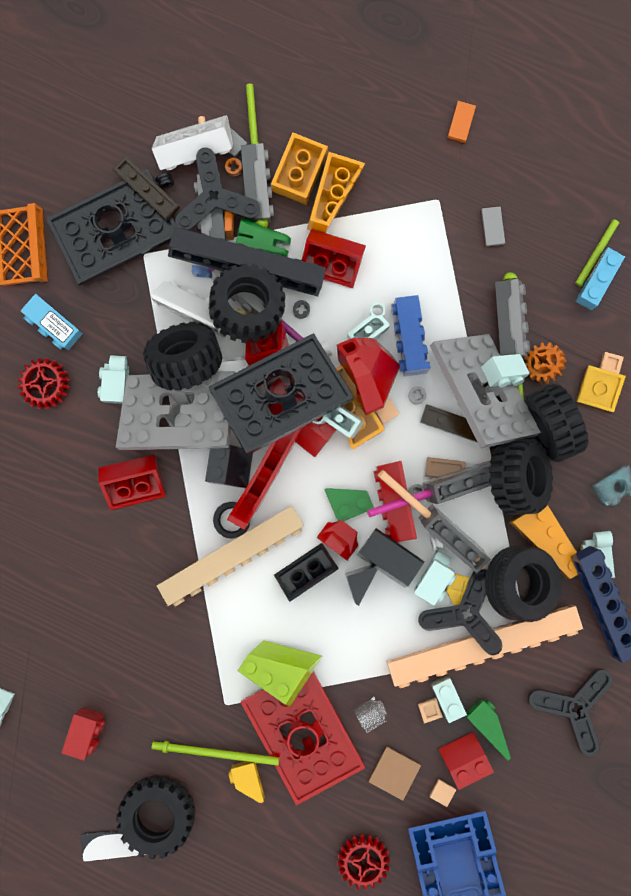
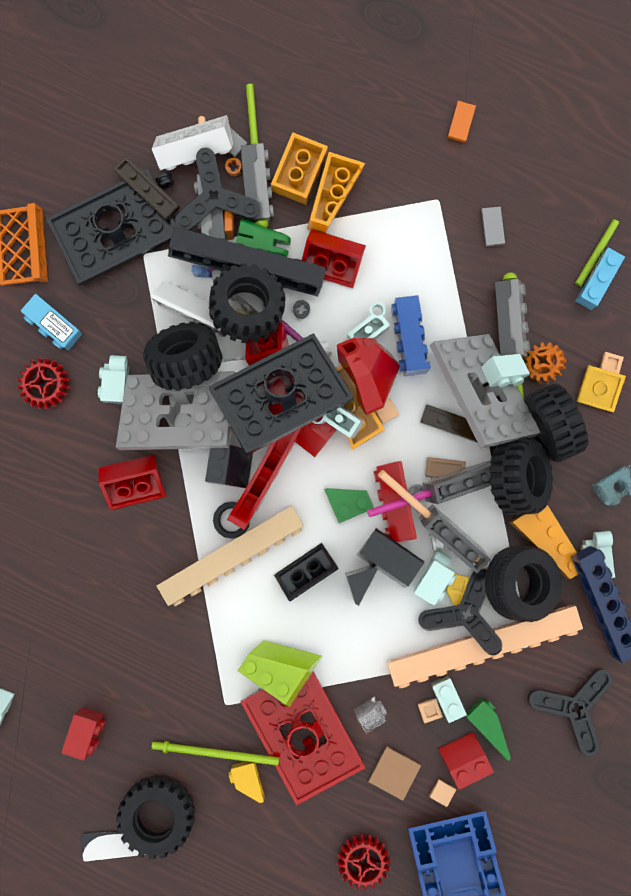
red slope [316,520,359,561] -> none
light grey bush [408,386,426,404] -> none

